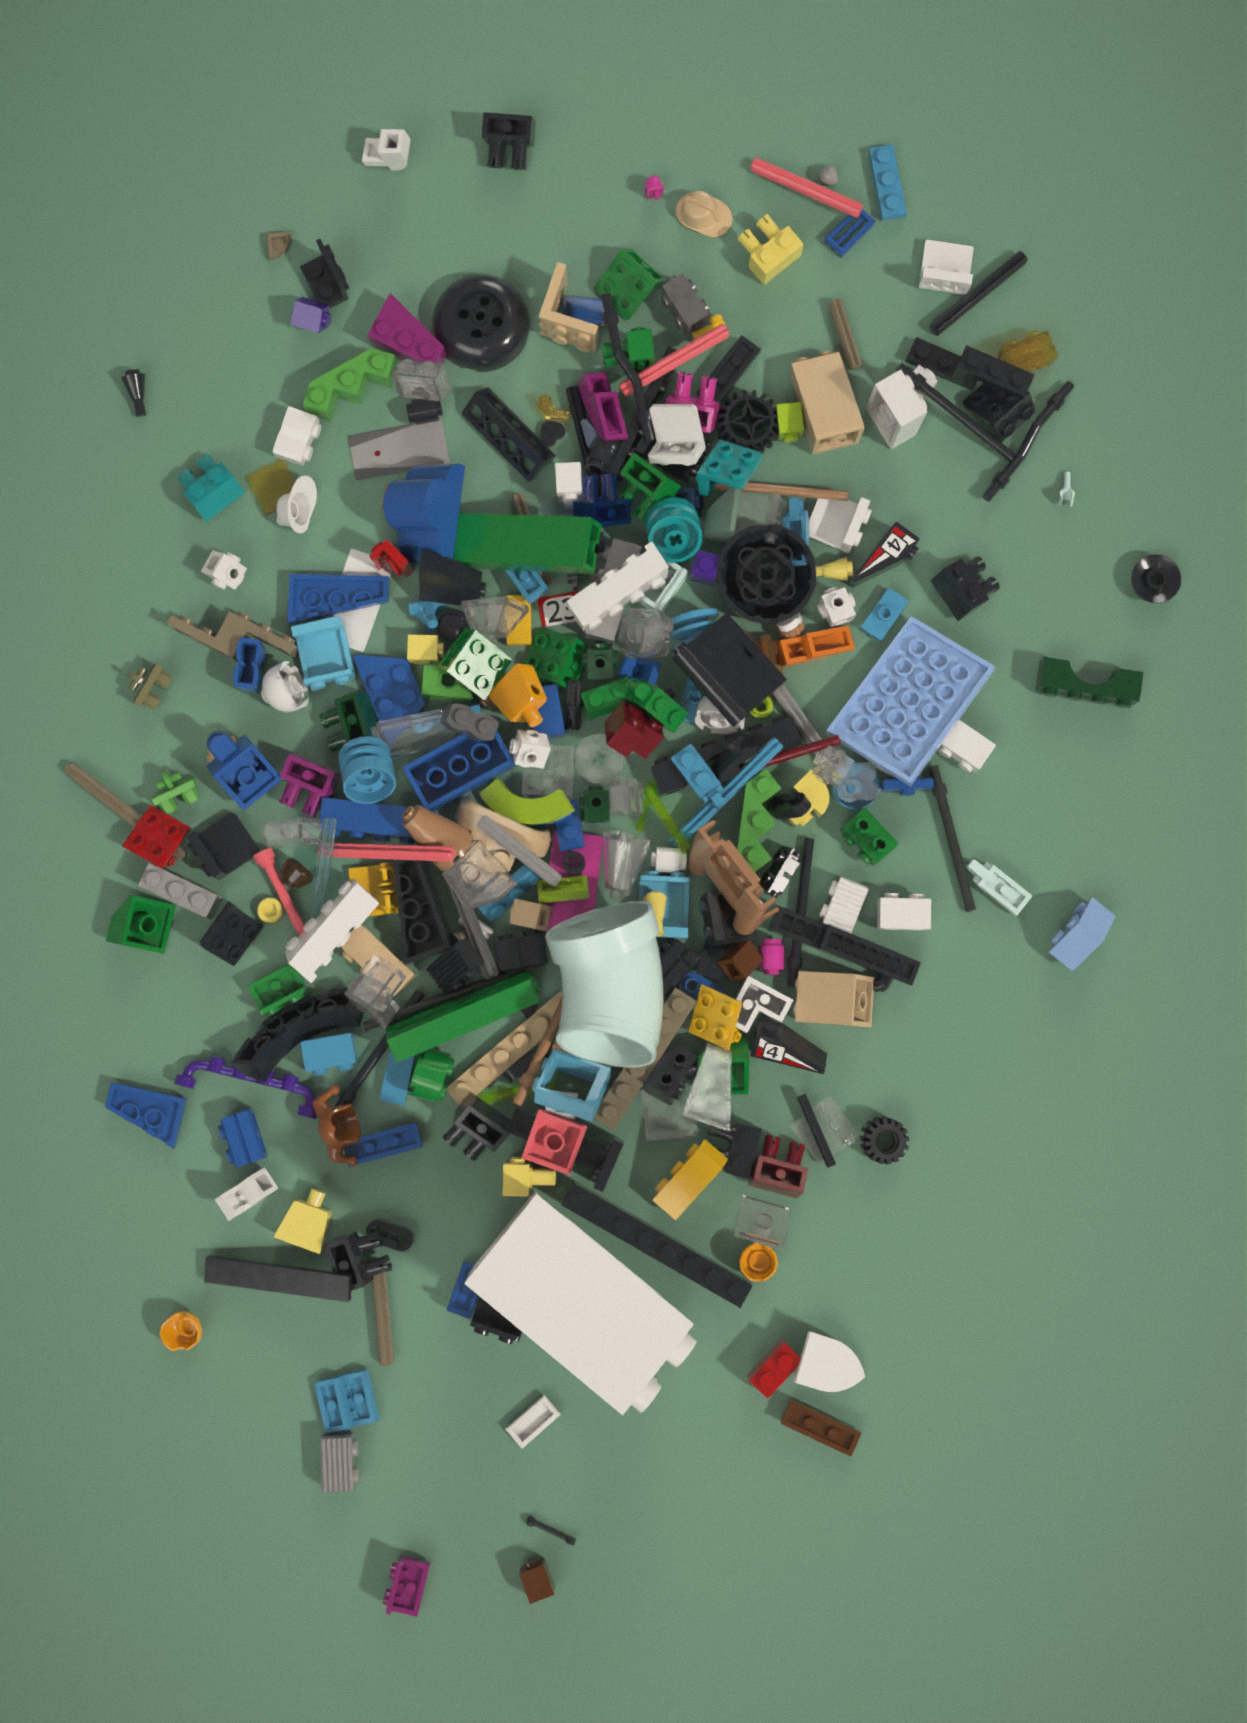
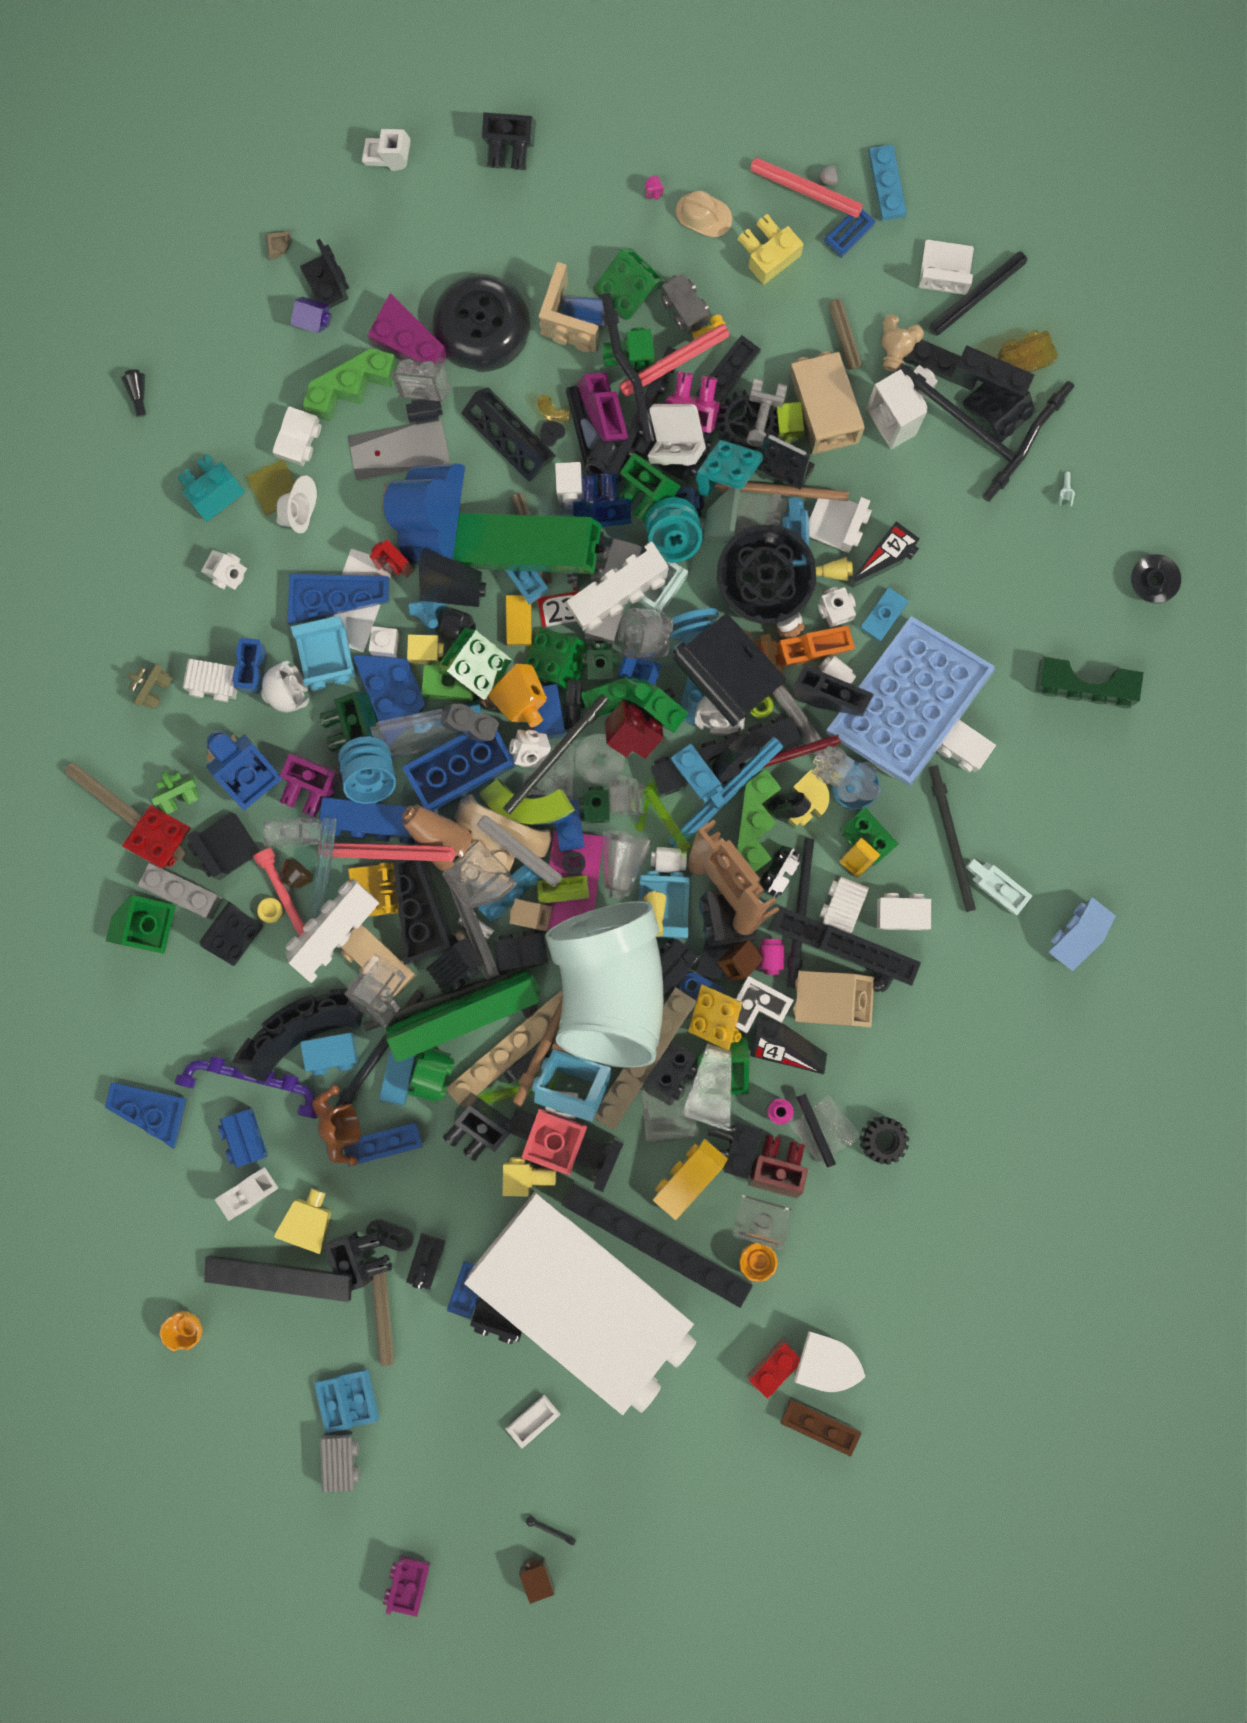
dark tan bracket [167,611,299,662] -> none
green bracket [247,963,307,1015] -> none
clear slope [462,596,529,643] -> none
dark purple brick [690,550,720,587] -> none
blue plate [880,777,934,796] -> none
black brick [930,556,1000,621] -> none
none -> white brick [183,659,238,703]
none -> white brick [369,626,400,658]
none -> black hinge [406,1233,446,1290]
none -> pearl dark grey bar [503,694,609,815]
none -> light grey bar [747,378,787,448]
none -> black bracket [757,434,815,490]
none -> dark pink brick [766,1098,794,1125]
none -> black slope [794,665,874,716]
none -> white brick [818,655,856,684]
none -> yellow tile [839,838,880,878]
none -> tan animal [881,314,924,372]

